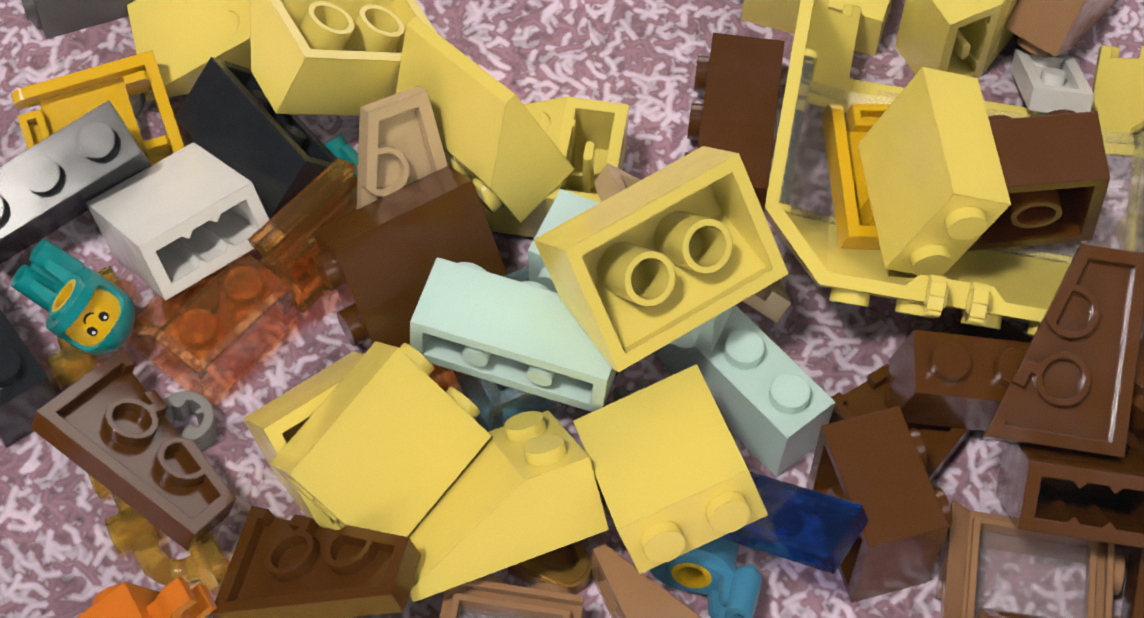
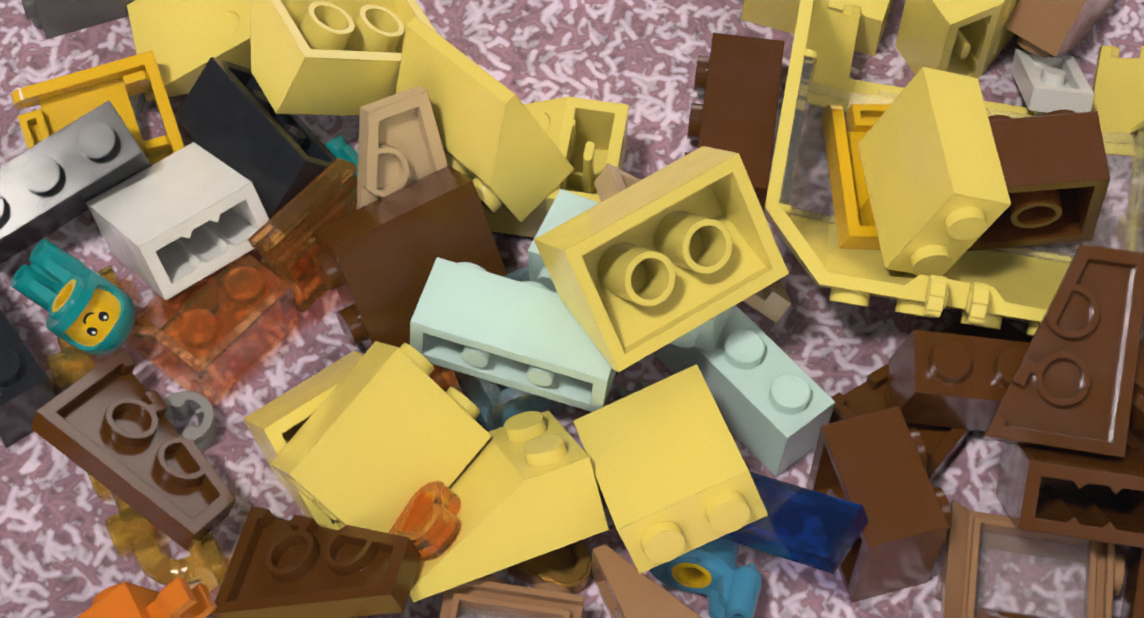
none -> clear orange tile [388,481,461,561]

